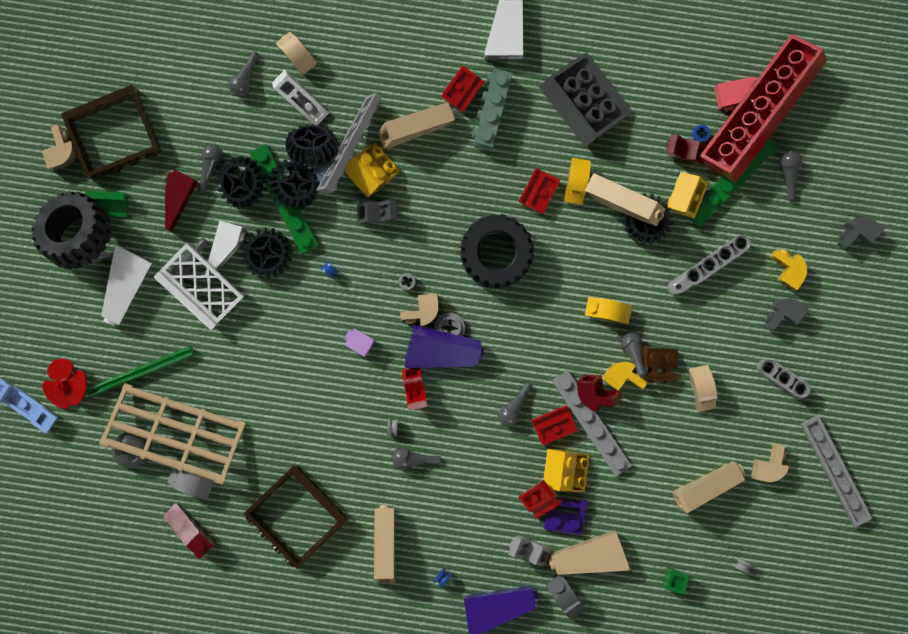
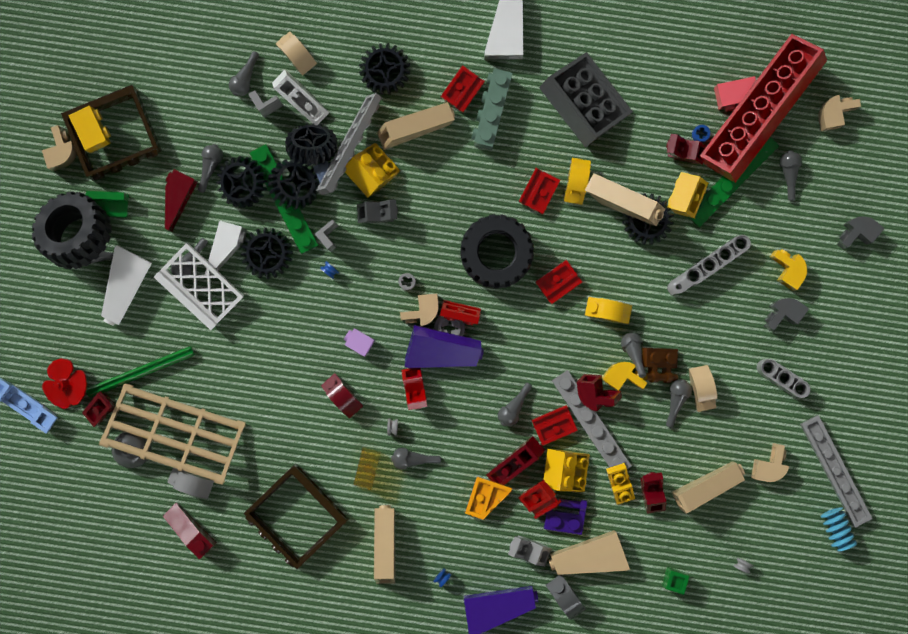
none -> yellow brick [68,105,111,153]
none -> dark red slope [82,392,116,427]
none -> light grey panel [248,90,283,117]
none -> light grey panel [315,220,338,252]
none -> dark red brick [321,373,363,419]
none -> clear yellow panel [353,447,381,491]
none -> black gear [359,43,411,95]
none -> red plate [440,300,481,325]
none -> light orange wing [465,476,513,519]
none -> dark red slope [486,436,545,485]
none -> red plate [535,260,582,304]
none -> yellow slope [606,463,635,505]
none -> dark red brick [640,472,666,514]
none -> dark grey piece [666,379,692,428]
none -> tan brick [818,95,861,131]
none -> medium azure piece [820,507,857,551]

